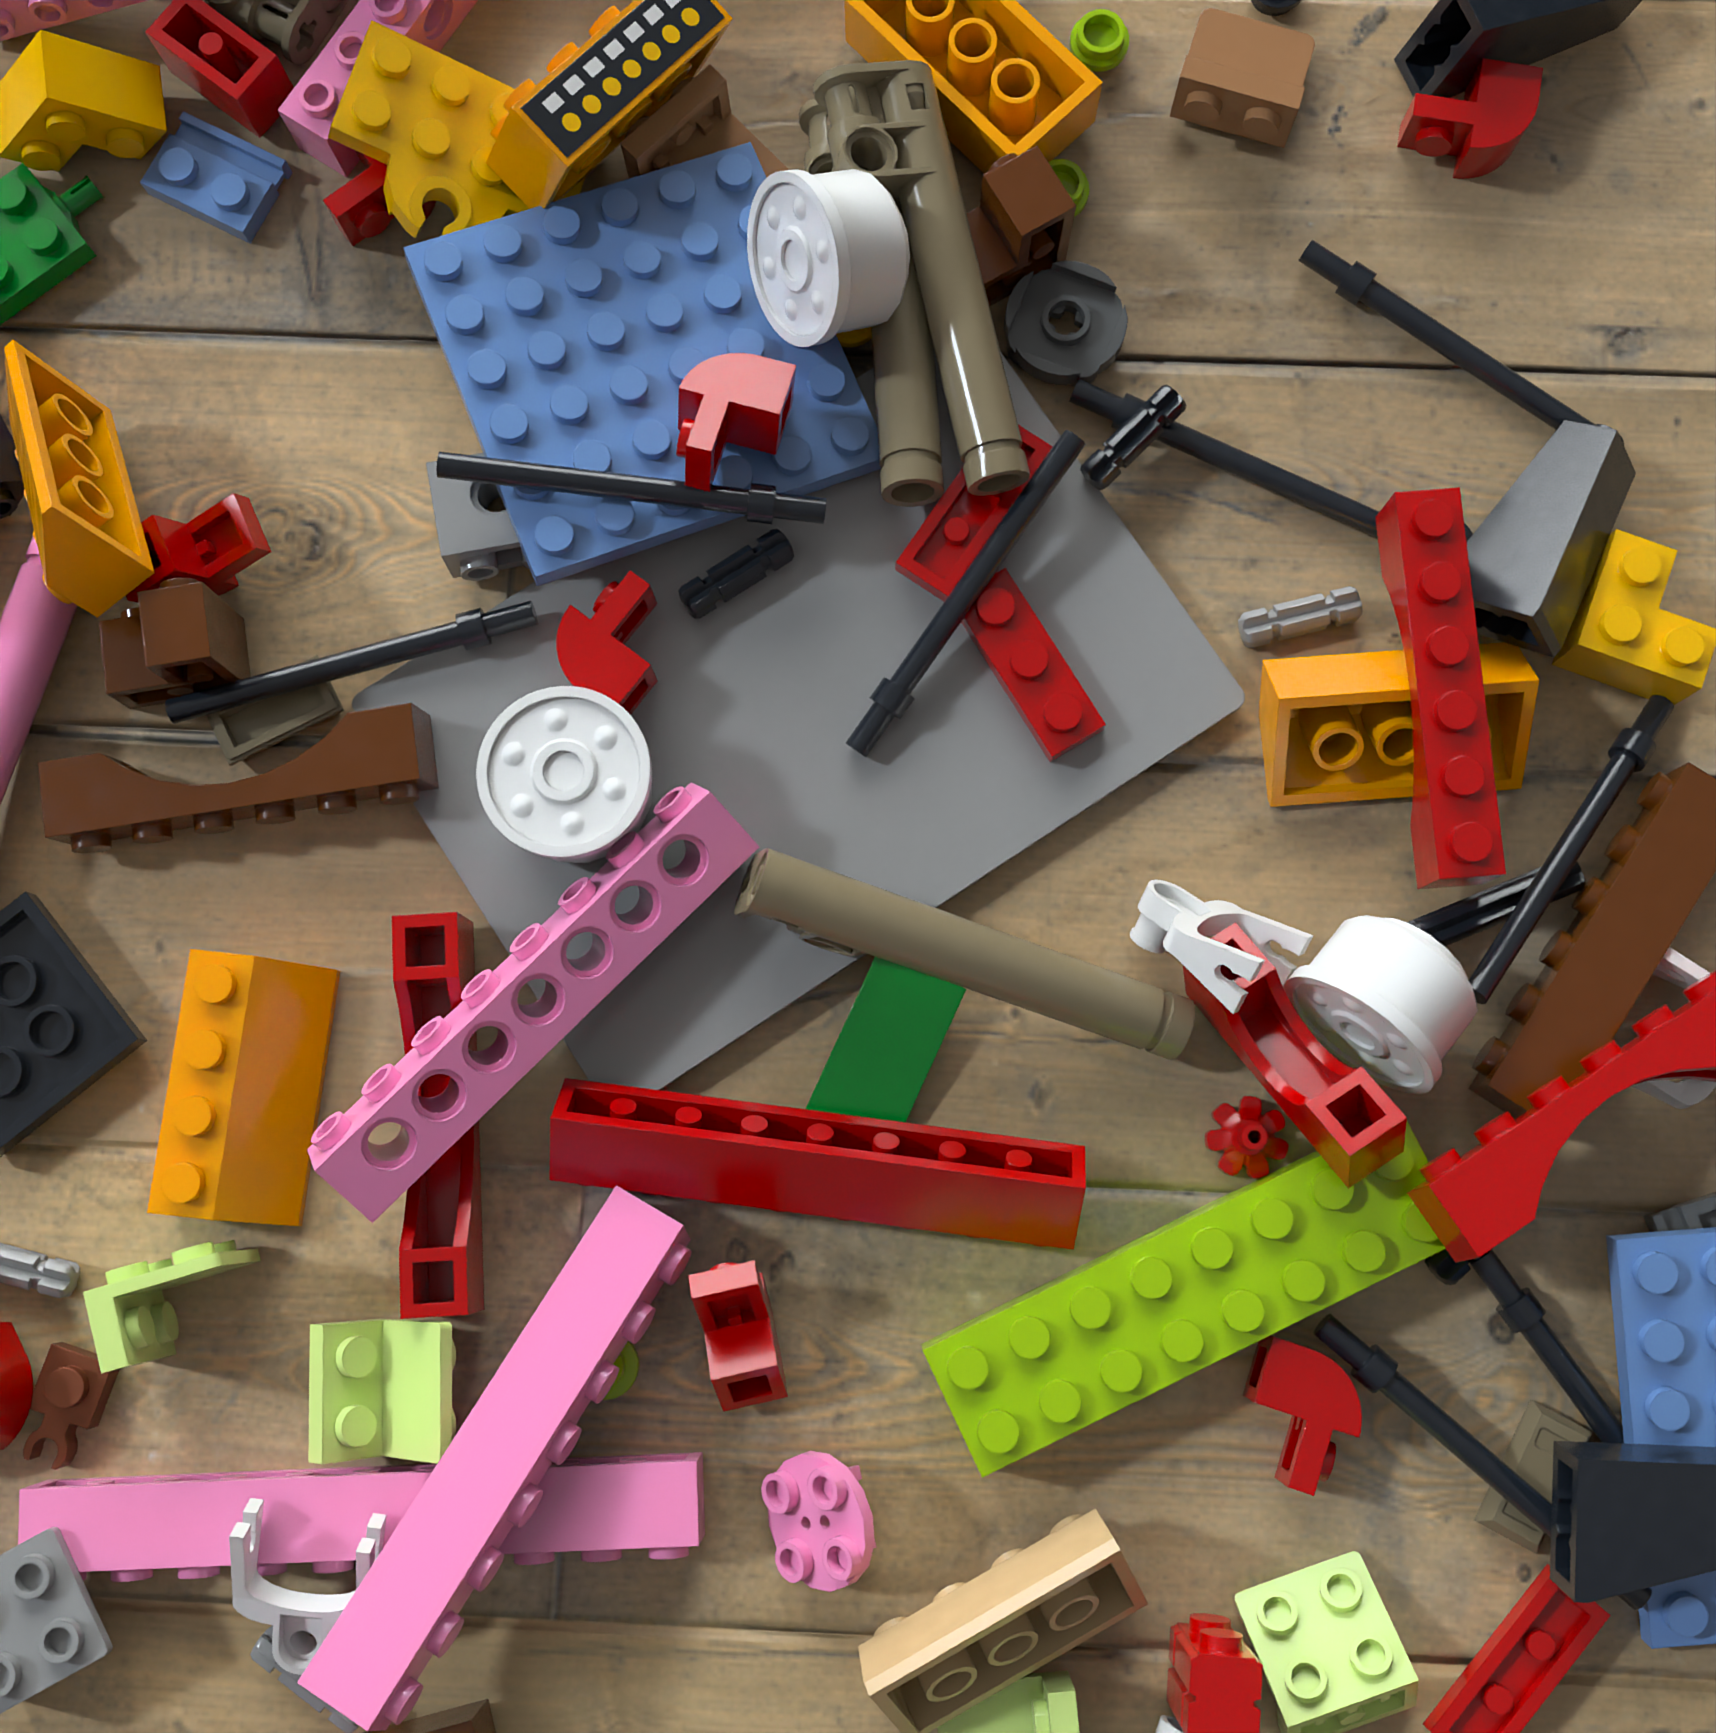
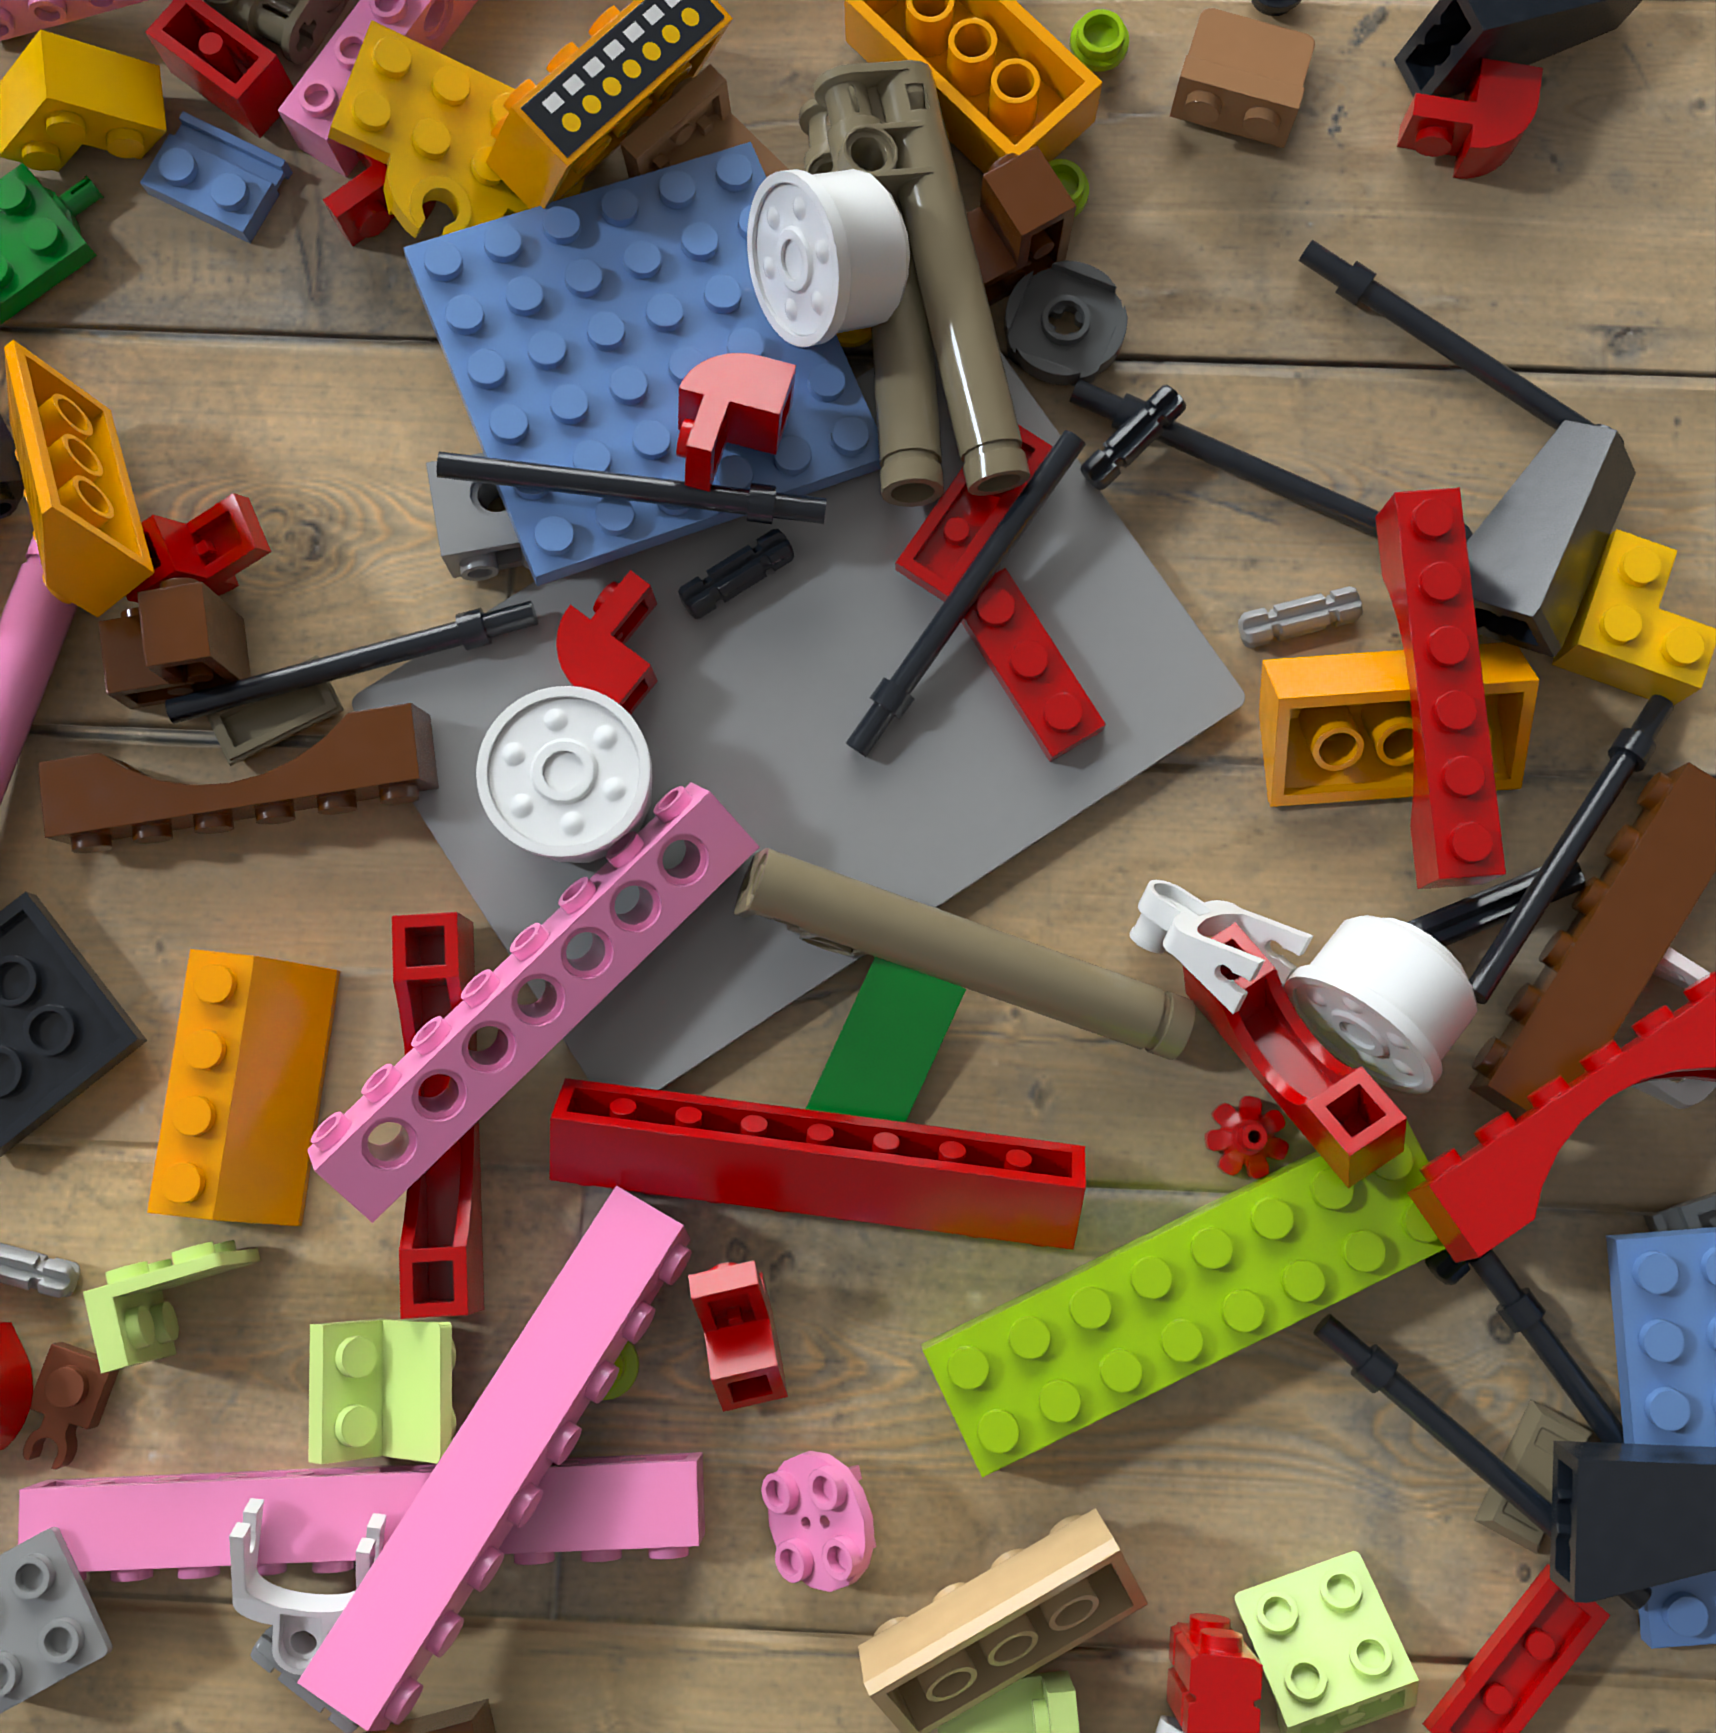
red brick [1242,1335,1362,1496] -> none

